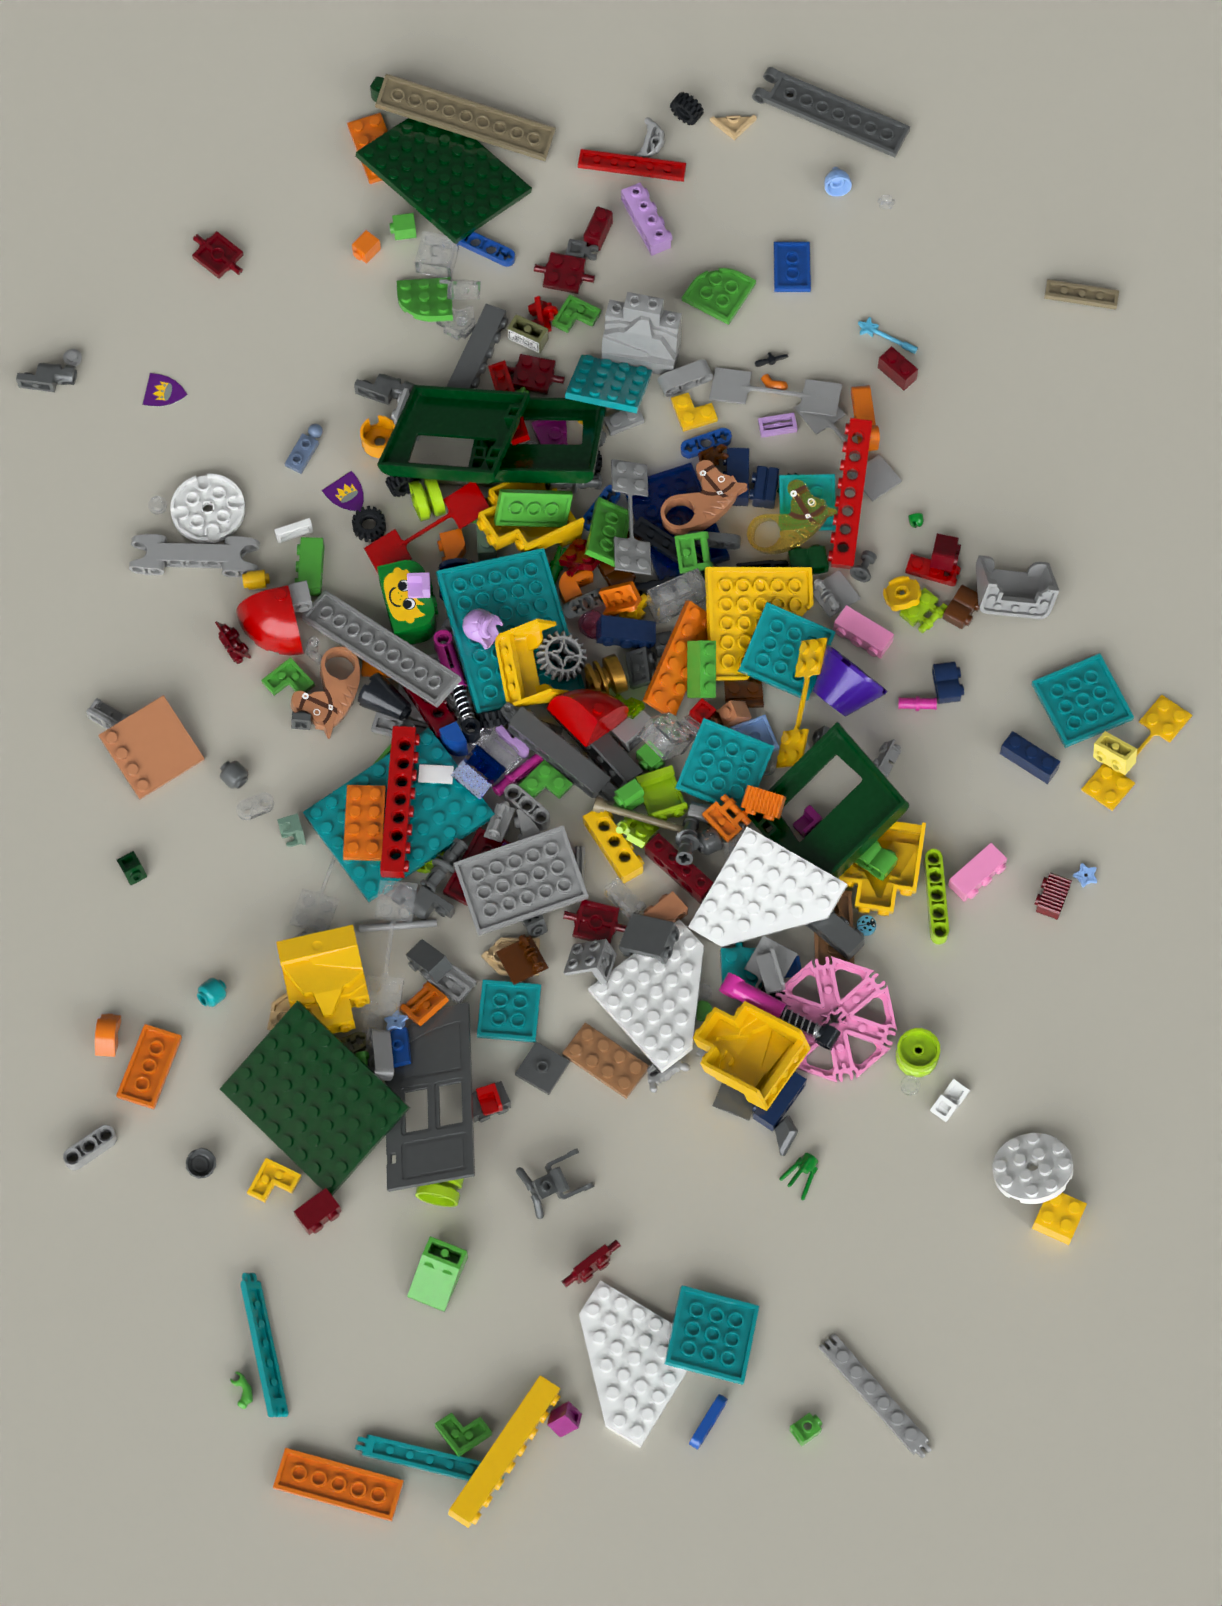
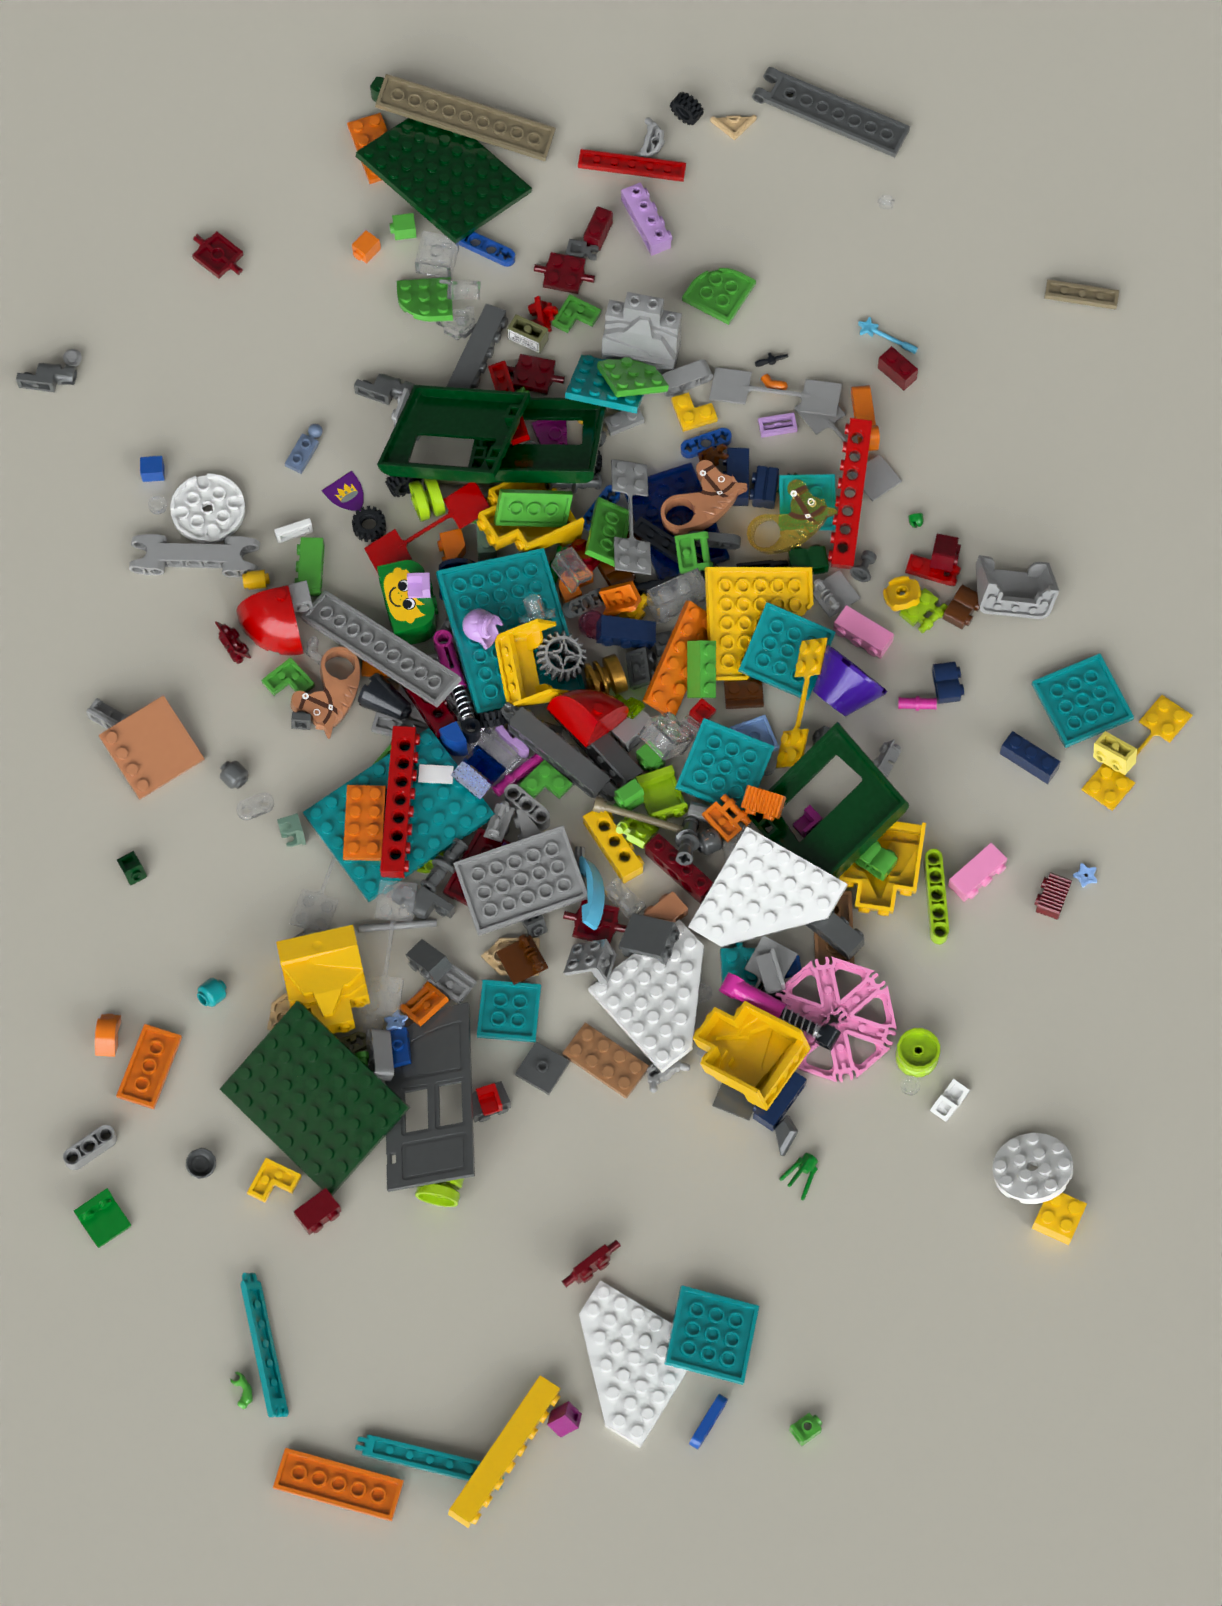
dark purple sticker [142,373,187,406] -> none
light orange piece [360,415,395,458] -> none
slope [407,1236,468,1312] -> none
bright green plate [435,1413,492,1457] -> none
dark grey piece [516,1148,595,1219] -> none
bright green tile [696,1001,712,1021] -> none
nougat slope [709,700,752,728] -> none
blue tile [774,242,811,292] -> none
light grey hinge [819,1334,932,1458] -> none
light blue helmet [824,167,852,197] -> none
medium azure tile [857,915,876,936] -> none
none -> green bracket [74,1188,131,1248]
none -> blue panel [140,456,165,482]
none -> clear plate [518,594,556,625]
none -> clear panel [551,547,593,593]
none -> medium azure slope [579,856,605,930]
none -> bright green plate [597,357,669,398]

